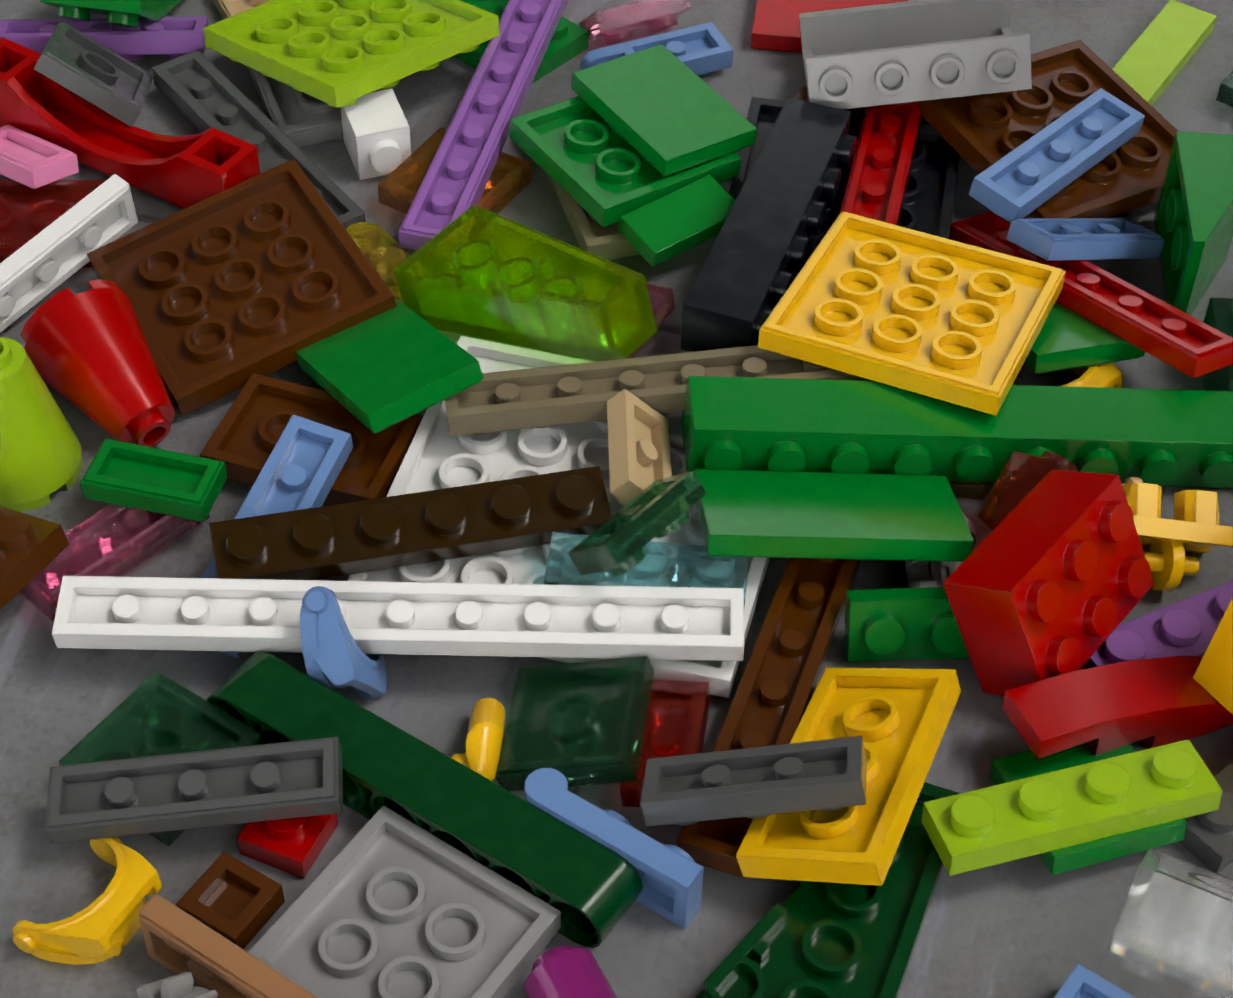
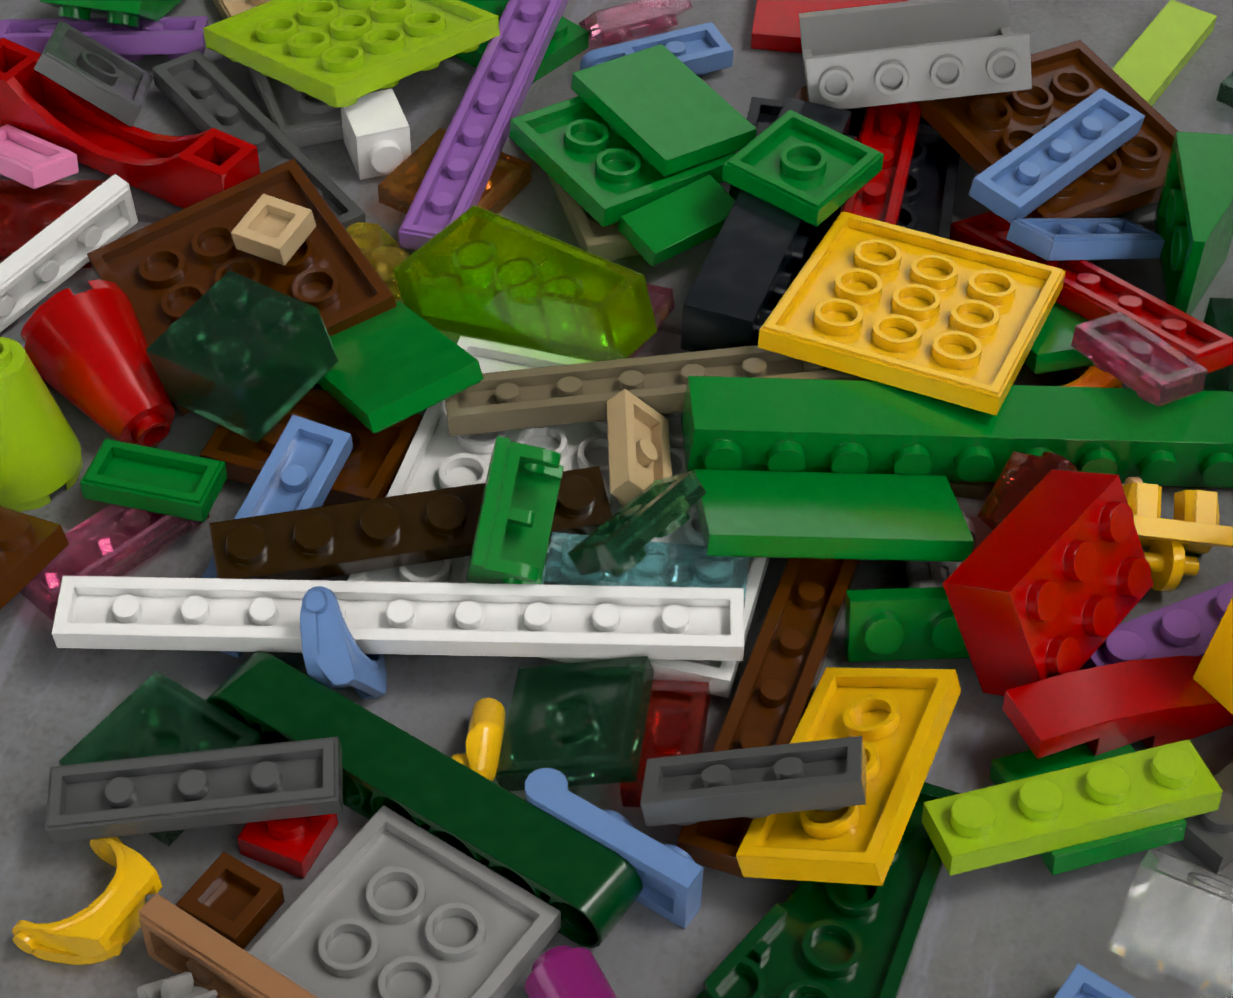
none -> clear green brick [146,270,339,443]
none -> tan plate [231,193,316,266]
none -> green hinge [466,436,564,584]
none -> green tile [722,110,884,227]
none -> clear pink plate [1071,311,1208,407]

